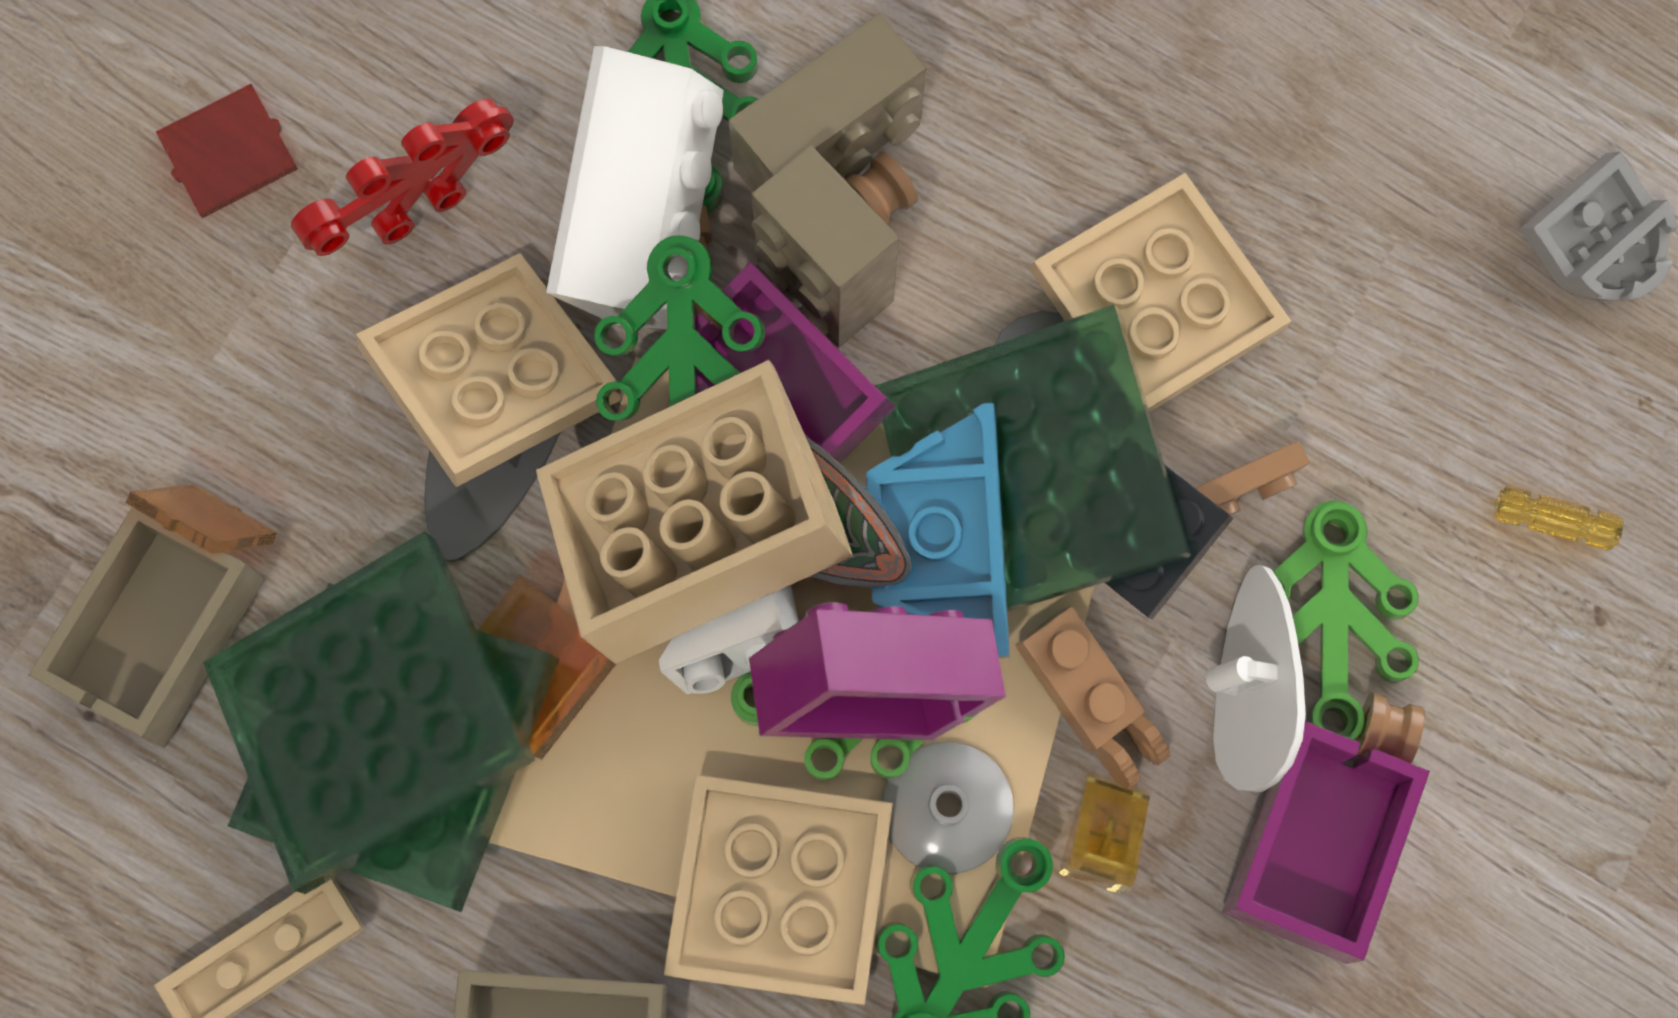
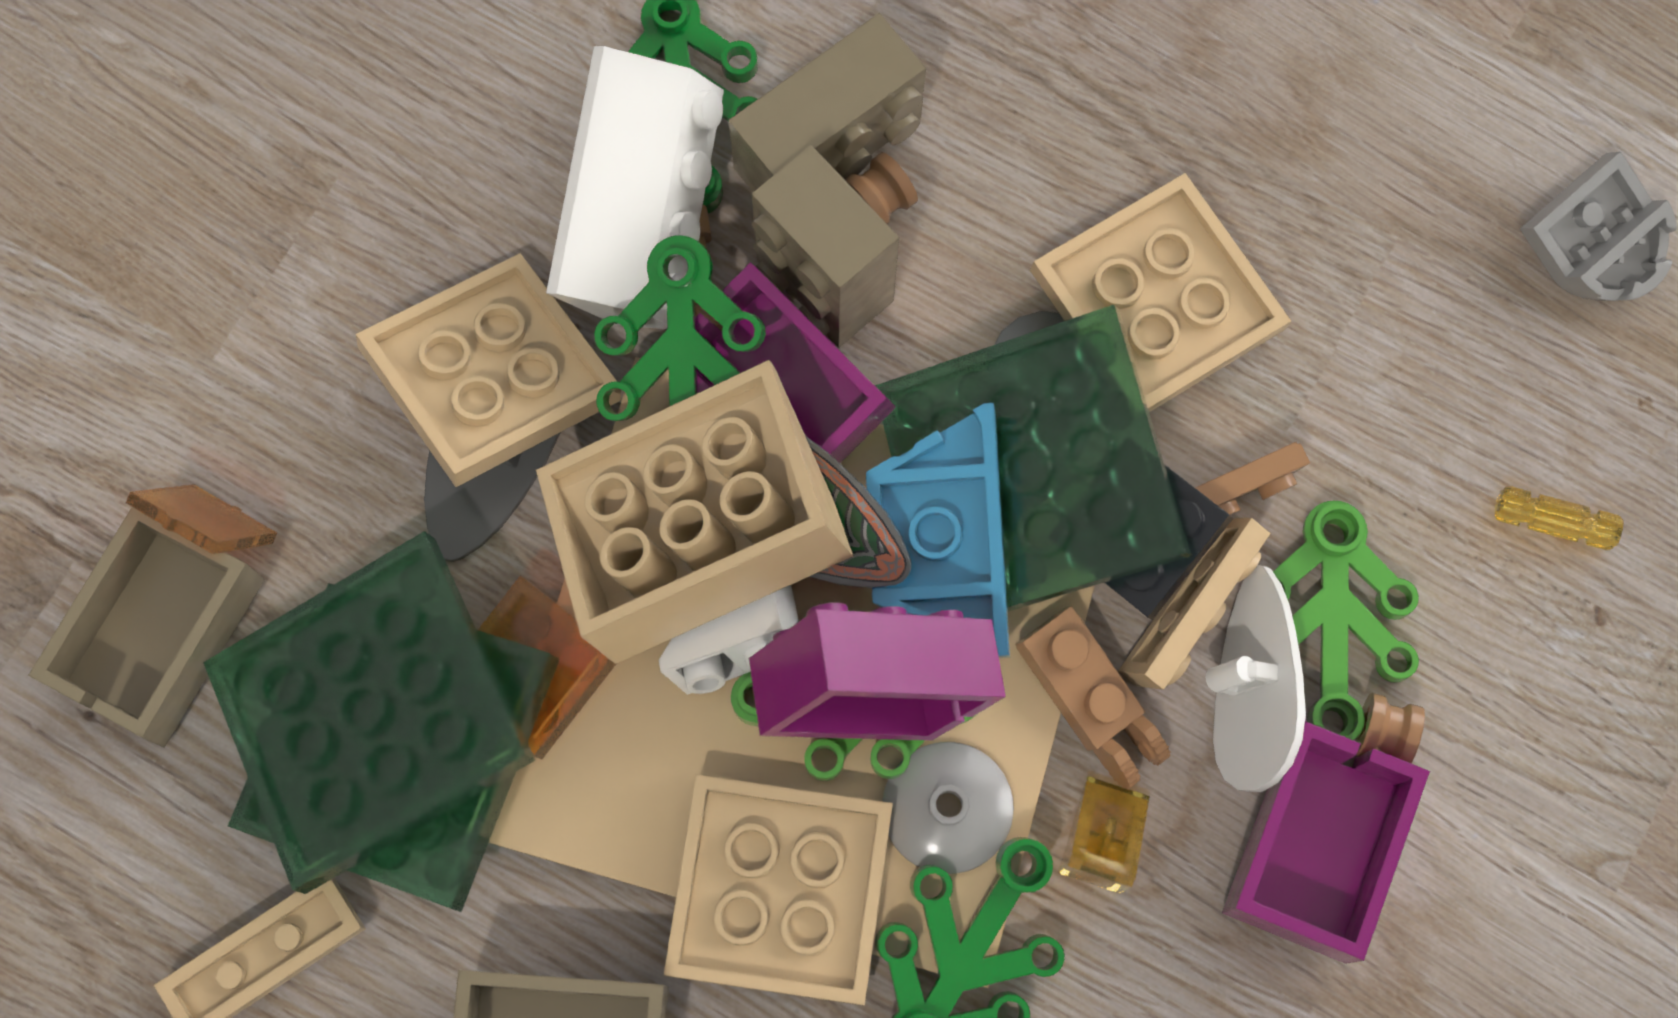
clear red piece [156,84,298,218] -> none
red plant [291,98,514,256] -> none
none -> tan plate [1118,518,1271,690]

